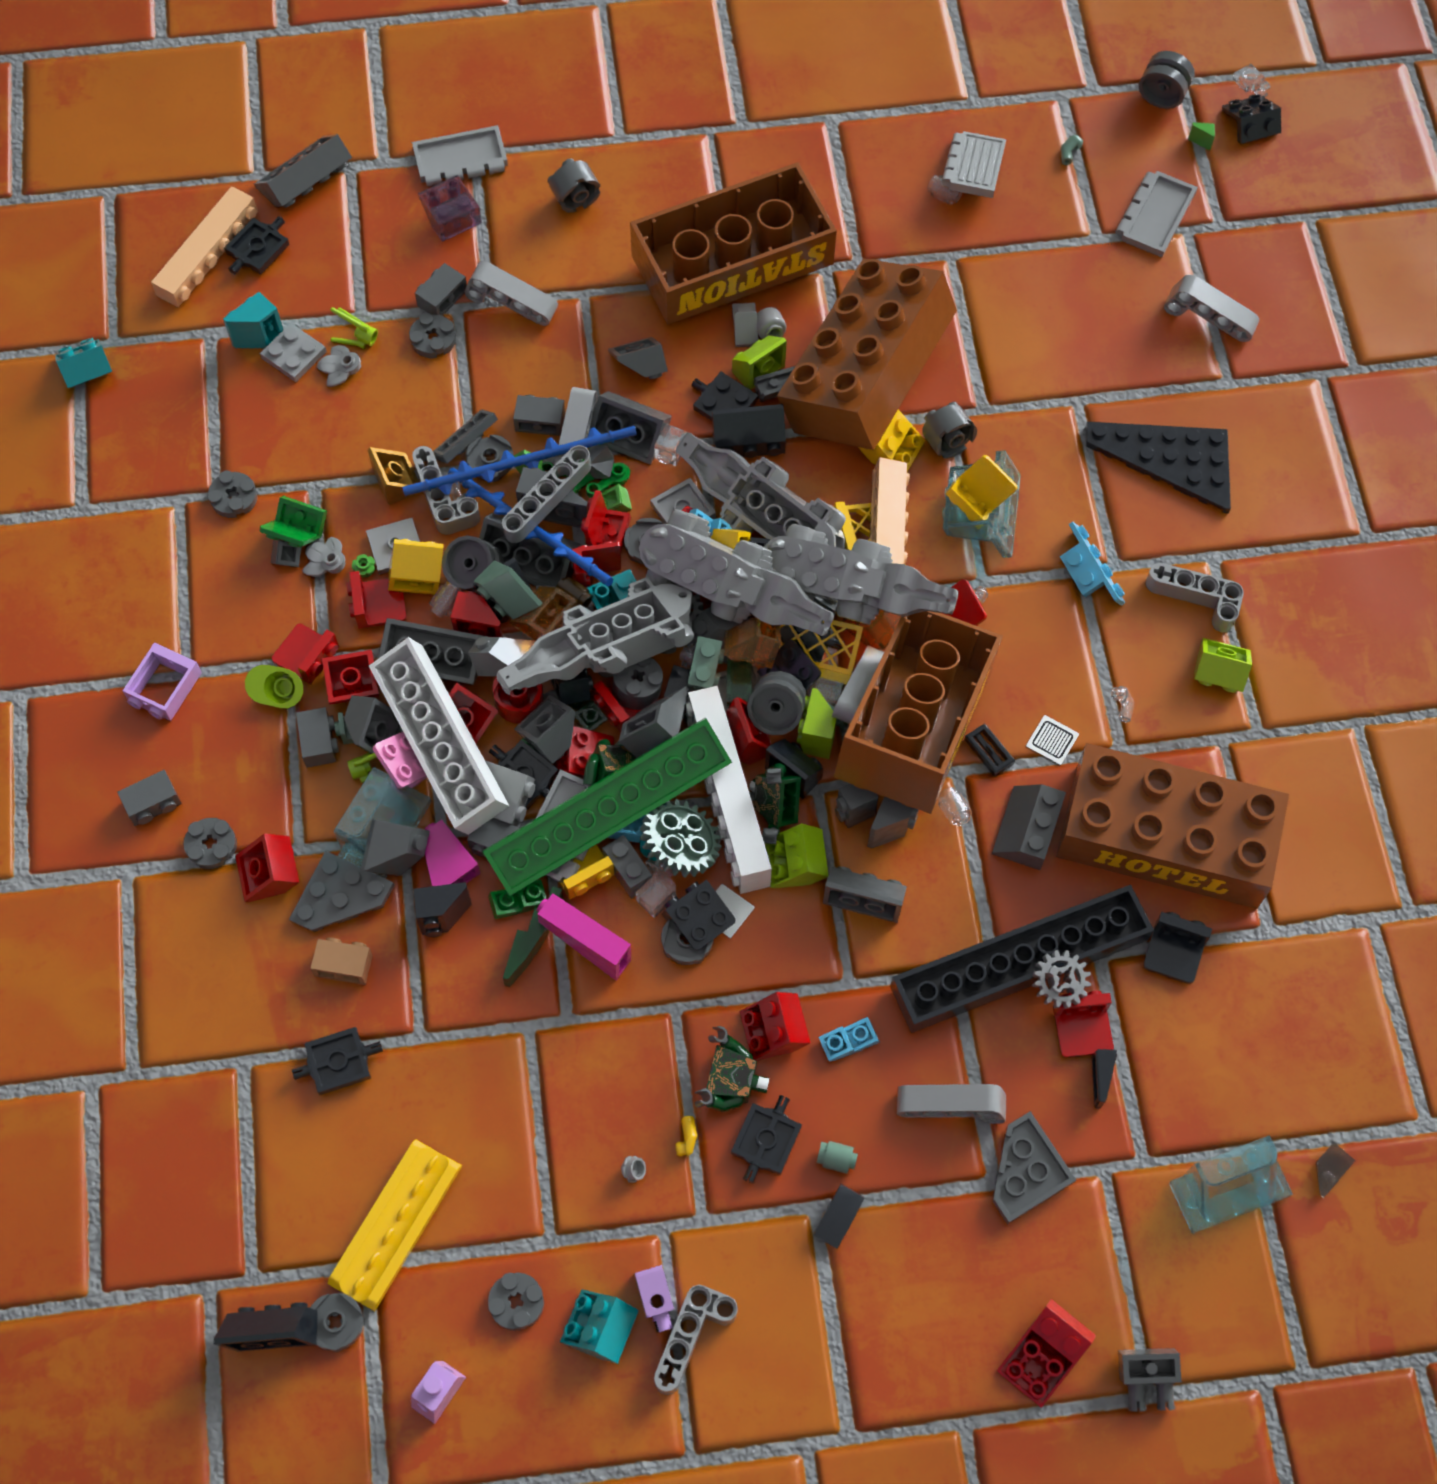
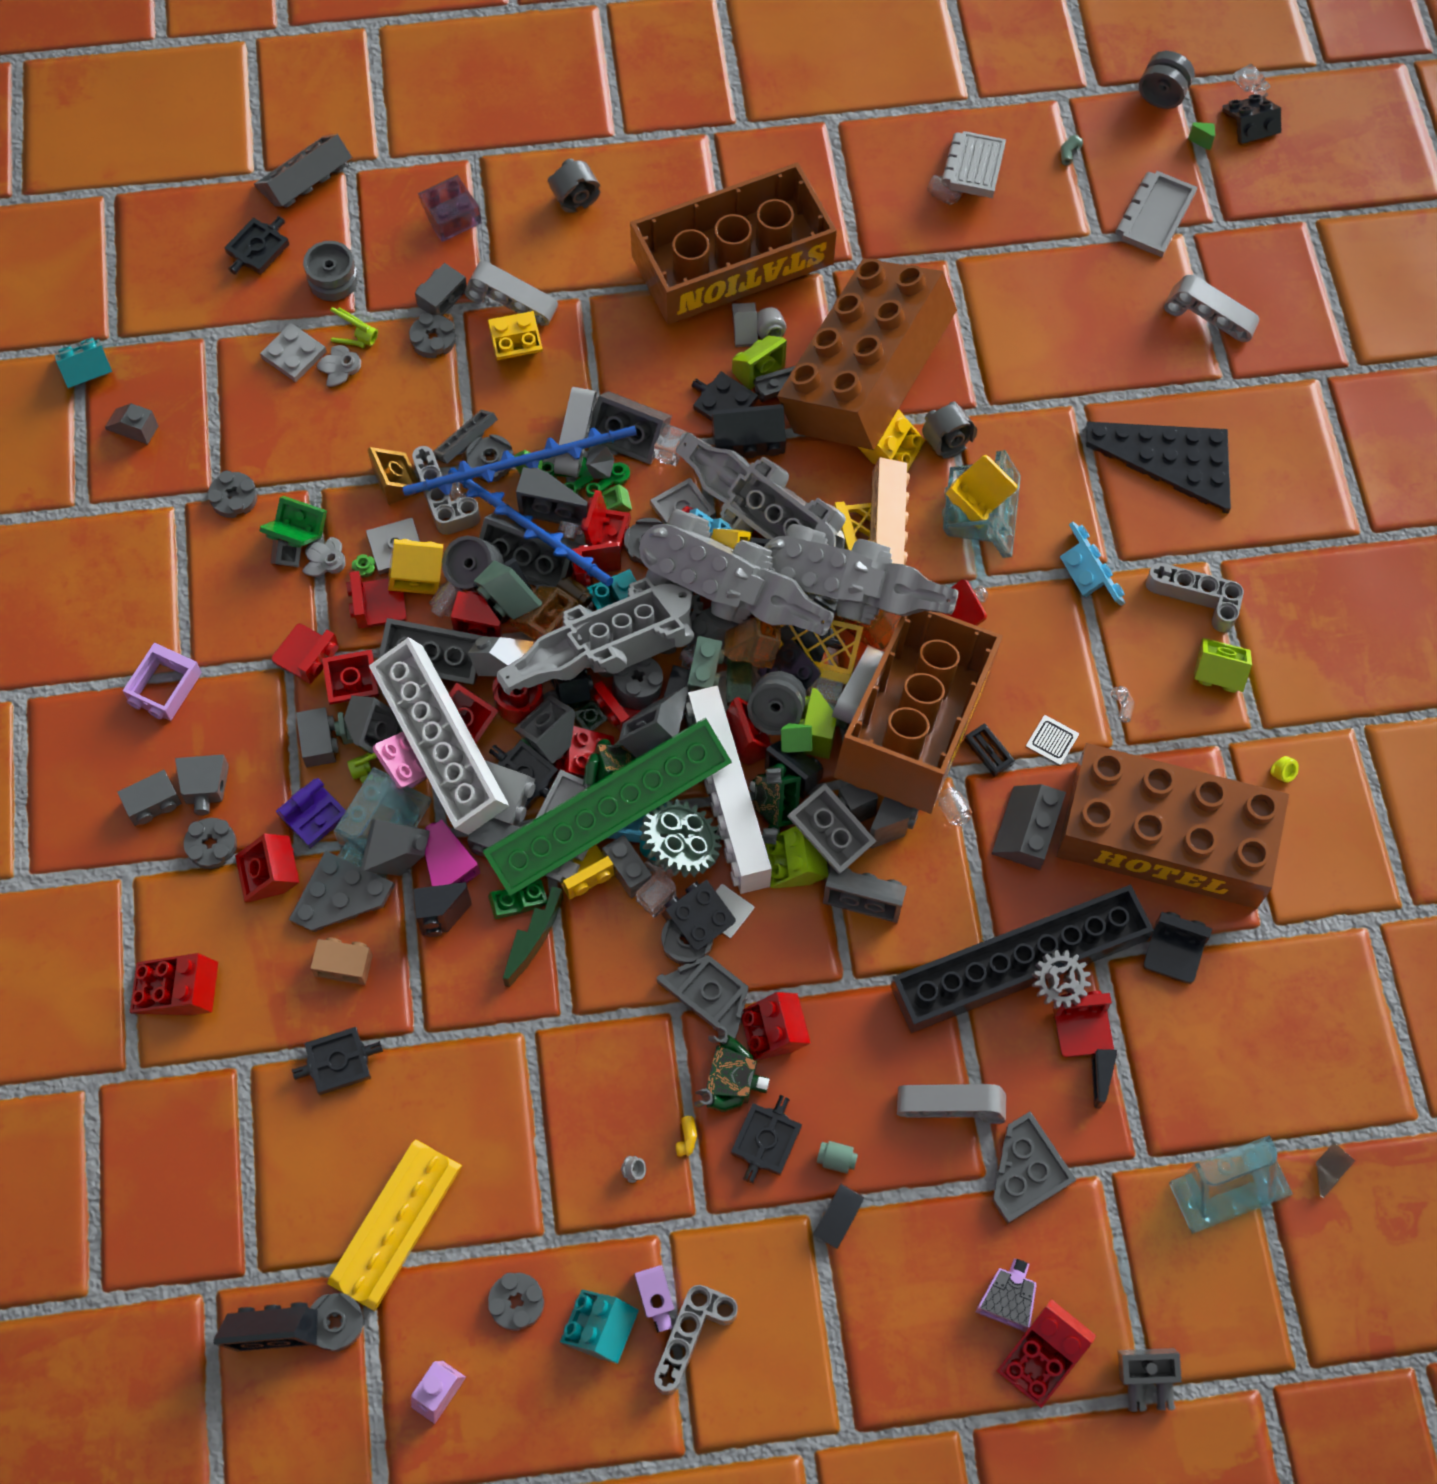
light nougat brick [151,186,258,307] -> none
teal slope [223,292,284,348] -> none
lime piece [245,665,303,708] -> none
light grey hinge [412,125,508,187] -> none
light grey beam [502,445,591,543] -> none
dark grey brick [513,395,565,436] -> none
dark pink slope [537,894,631,981] -> none
dark grey slope [608,337,668,379] -> none
medium azure slope [818,1017,880,1062] -> none
none -> dark grey slope [105,403,158,445]
none -> red slope [130,953,219,1015]
none -> dark grey torso [175,754,229,815]
none -> dark purple plate [276,778,349,848]
none -> dark grey wheel [303,241,358,301]
none -> yellow slope [488,311,543,360]
none -> clear plate [557,521,583,540]
none -> dark grey wing [656,955,749,1040]
none -> bright green slope [781,723,813,753]
none -> light grey slope [787,784,876,874]
none -> torso [976,1259,1036,1332]
none -> neon yellow tile [1270,756,1299,783]

